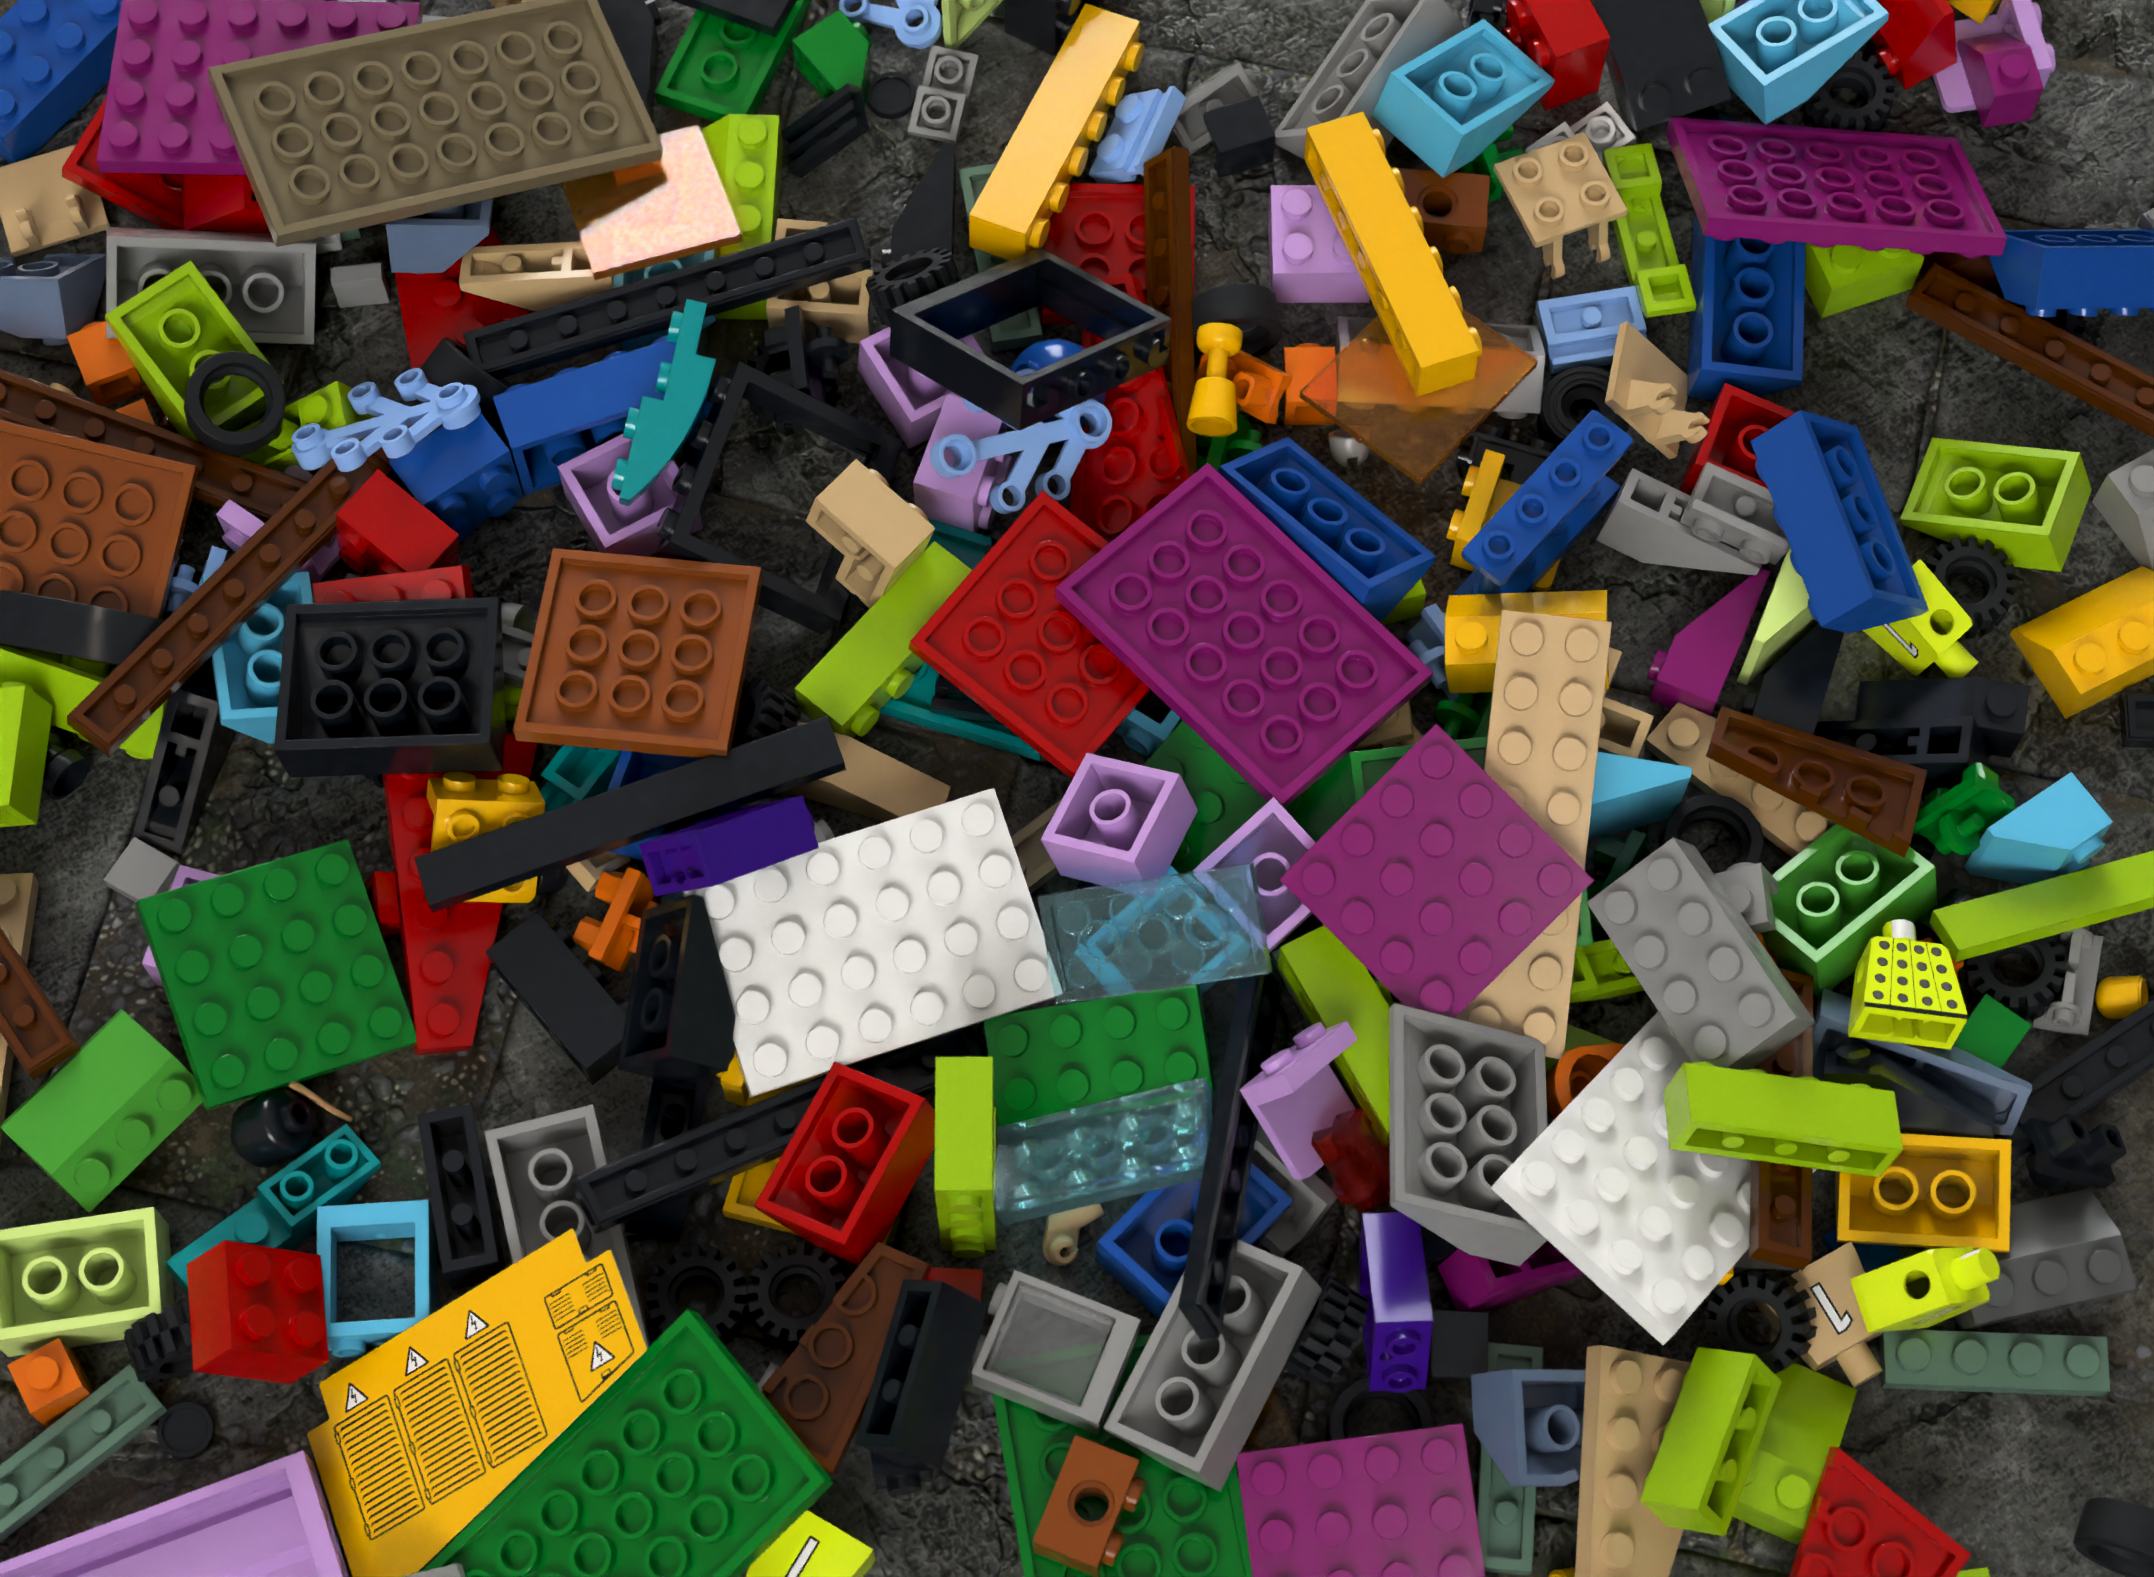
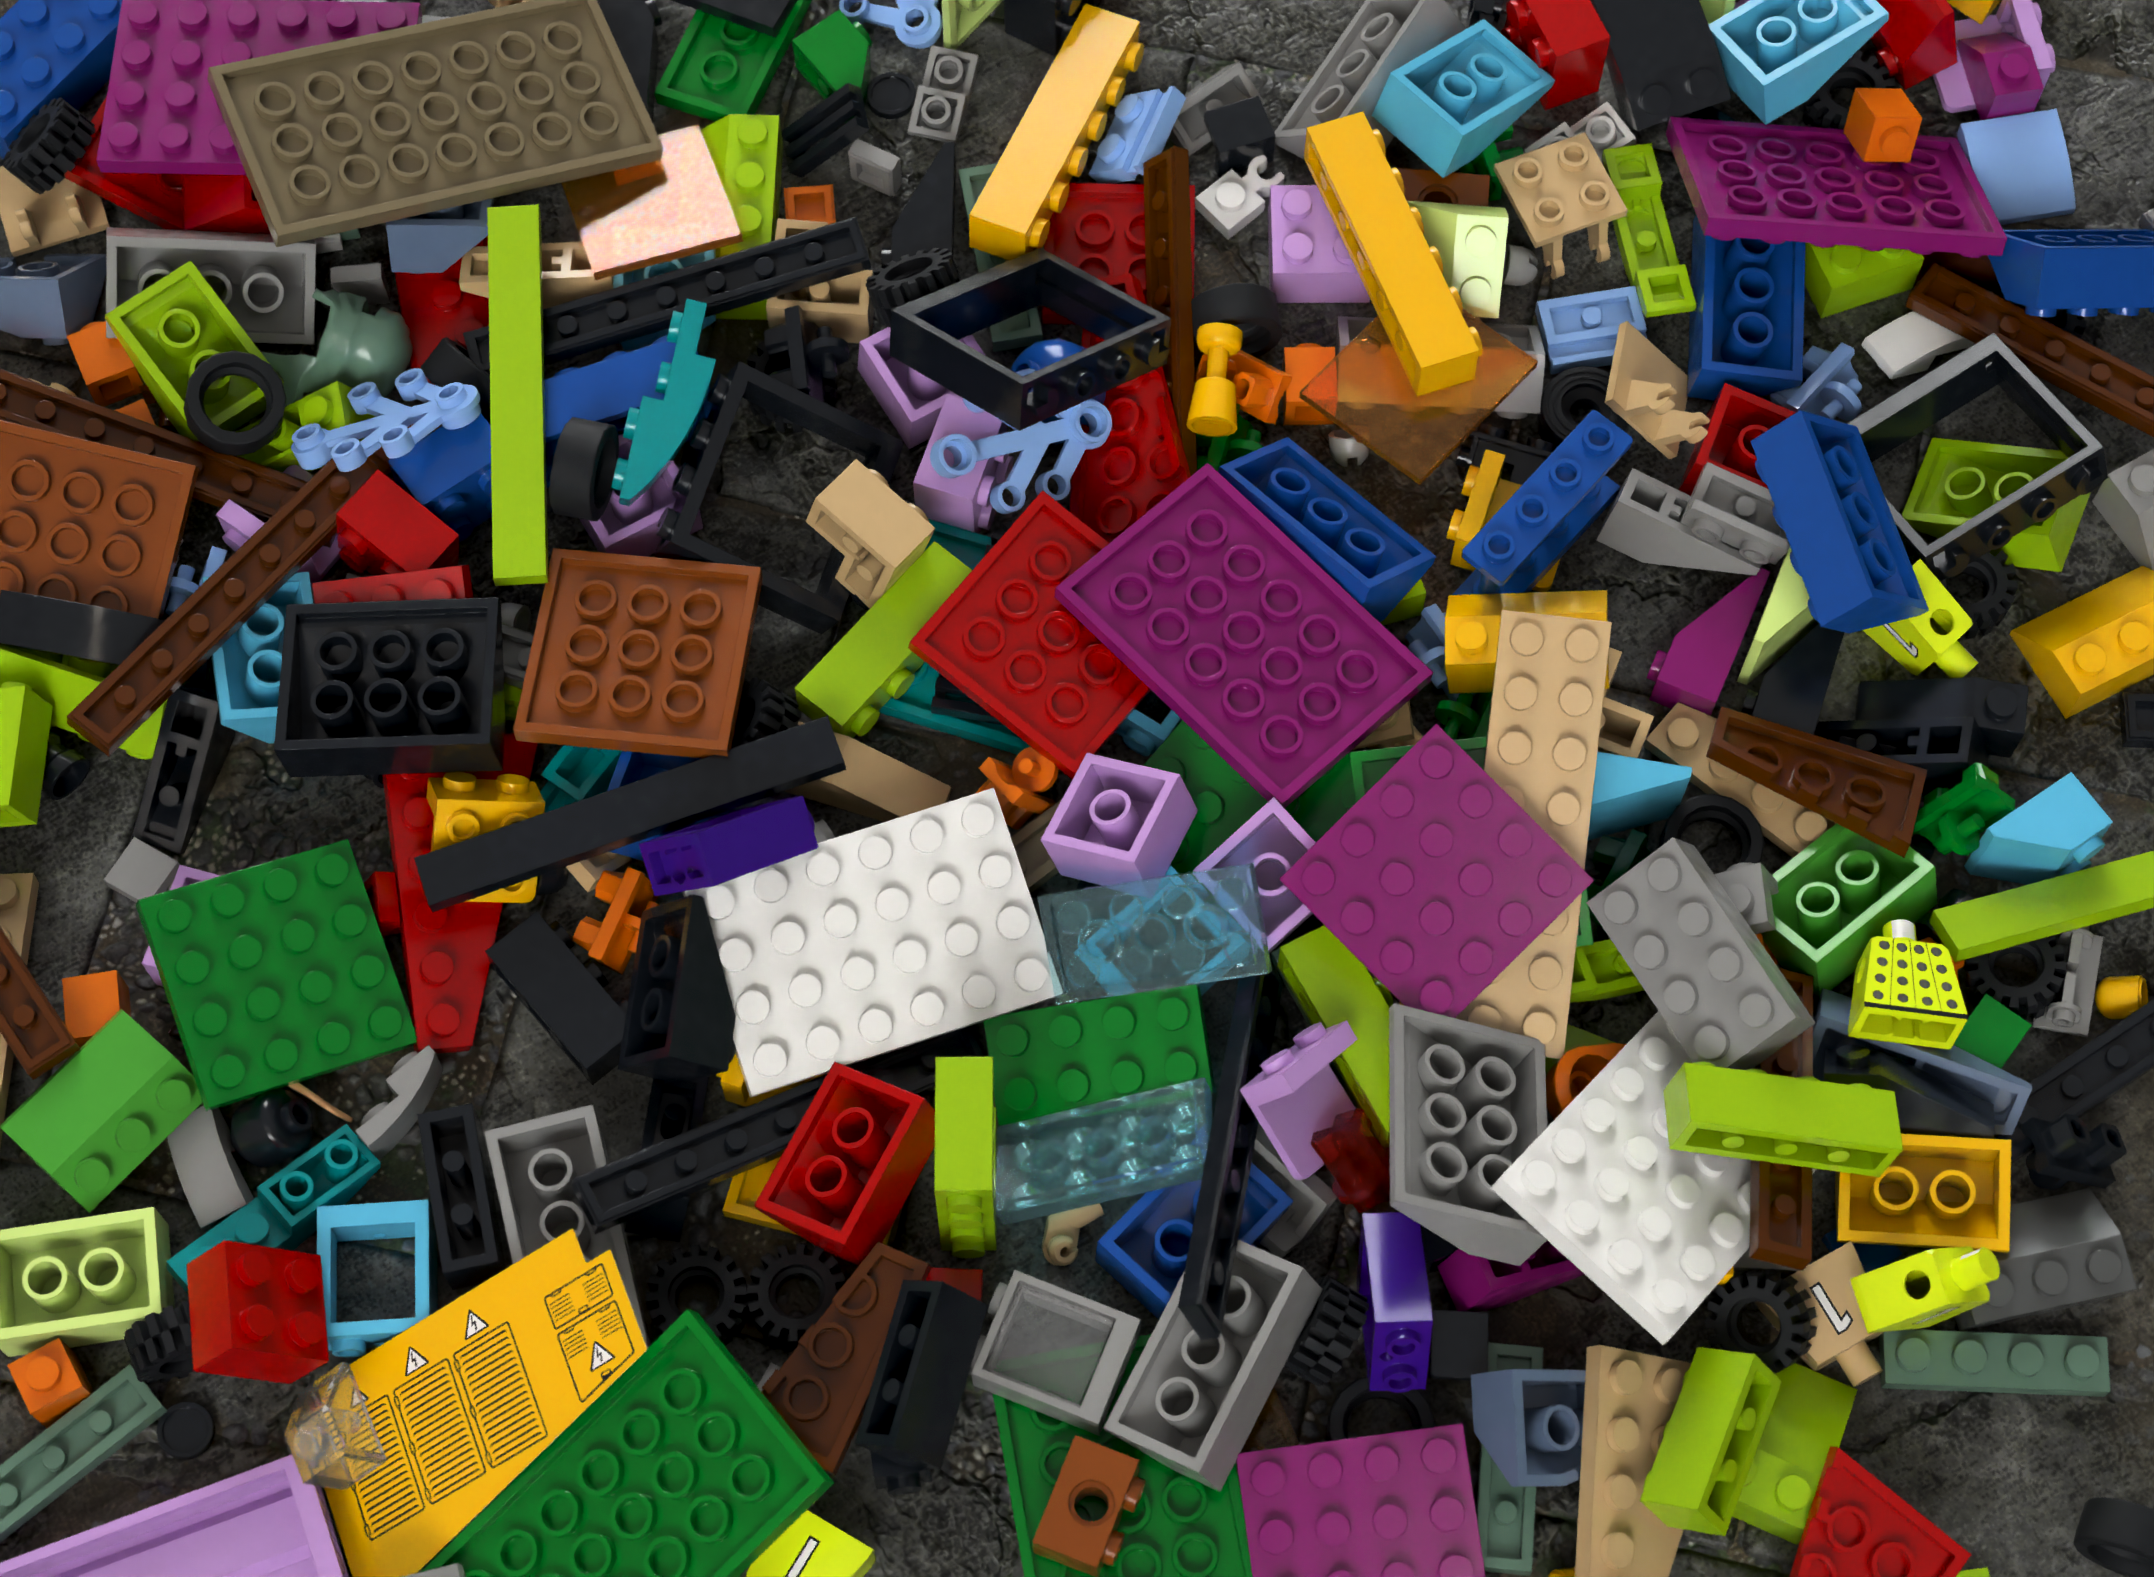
none -> black tyre [3,98,95,194]
none -> orange brick [62,970,131,1048]
none -> light grey slope [167,1105,254,1229]
none -> sand green piece [261,288,412,406]
none -> clear slope [284,1362,387,1490]
none -> light grey slope [355,1045,443,1160]
none -> lime tile [487,204,549,586]
none -> black tyre [549,417,619,521]
none -> orange tile [783,184,836,225]
none -> light grey tile [848,139,902,197]
none -> orange hips [976,747,1059,830]
none -> white plate [1195,155,1285,240]
none -> yellowish green slope [1407,200,1509,318]
none -> light grey hinge [1502,244,1538,286]
none -> light blue hips [1770,342,1862,421]
none -> orange brick [1843,88,1922,162]
none -> black window [1847,333,2108,582]
none -> white slope [1861,311,1974,380]
none -> light blue slope [1957,109,2076,225]

